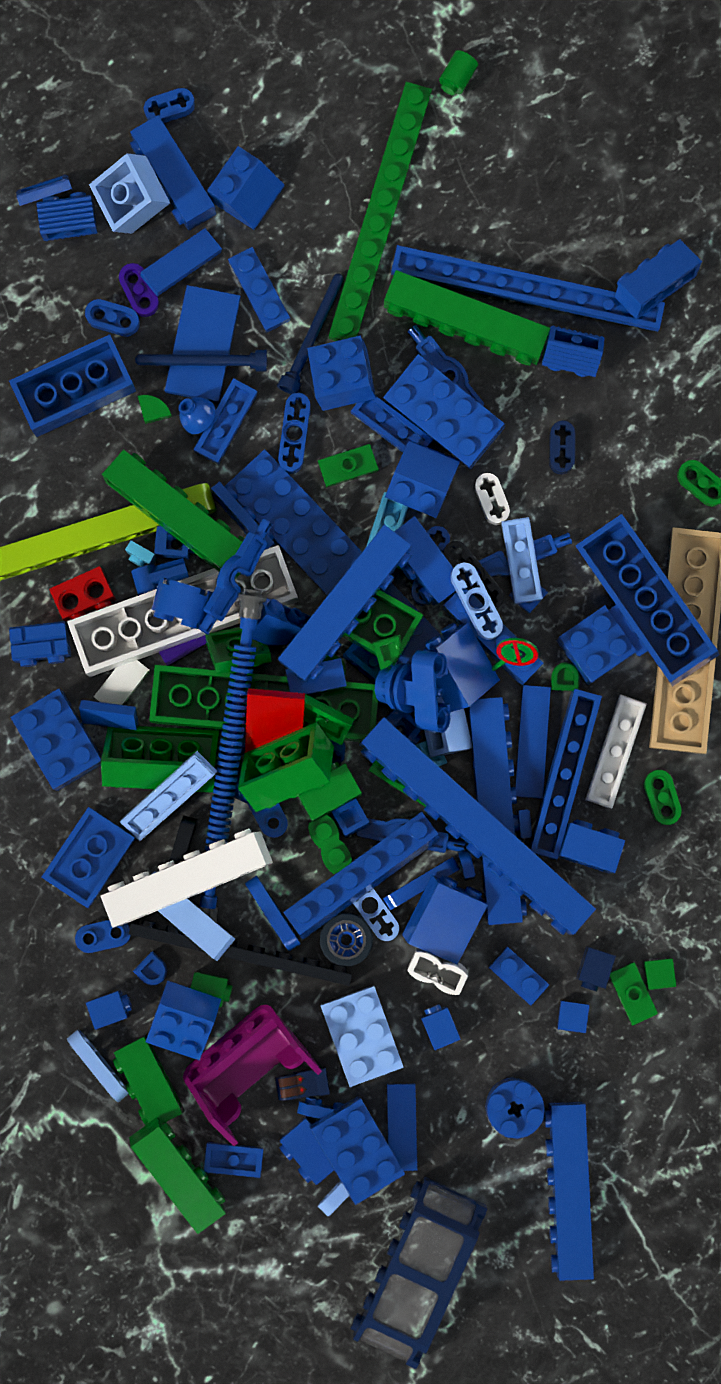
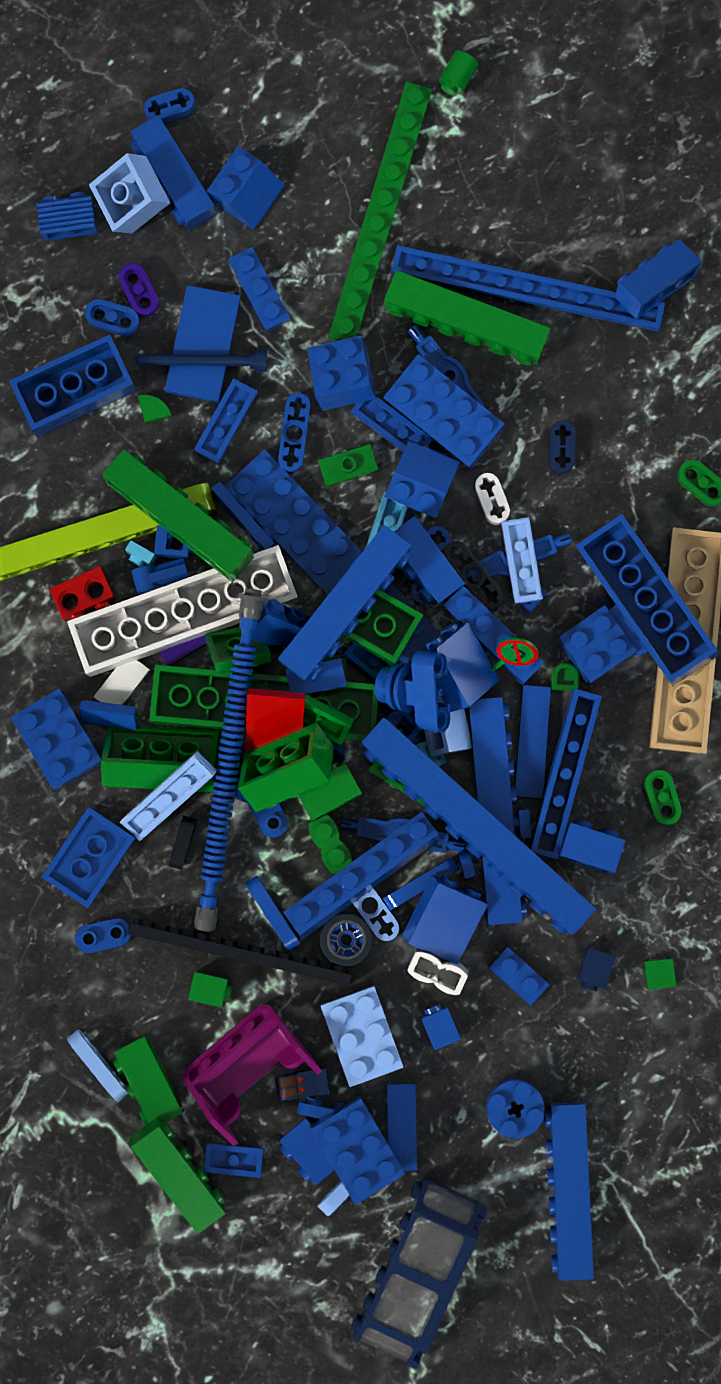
blue brick [9,621,71,667] -> none
blue tile [16,174,72,206] -> none
blue brick [86,990,132,1030] -> none
white brick [101,829,273,927] -> none
blue tile [133,951,168,985] -> none
blue tile [140,228,222,296] -> none
blue brick [146,981,221,1060] -> none
blue brick [151,577,213,629] -> none
light blue tile [151,871,235,961] -> none
blue brick [179,397,216,434] -> none
blue piece [198,519,273,635] -> none
dark blue piece [277,273,344,395] -> none
blue plate [331,798,370,838] -> none
green tile [373,635,401,671] -> none
light blue beam [451,563,503,640] -> none
blue brick [542,325,605,377] -> none
blue tile [557,1001,589,1033] -> none
white tile [585,694,647,809] -> none
green plate [610,962,658,1026] -> none

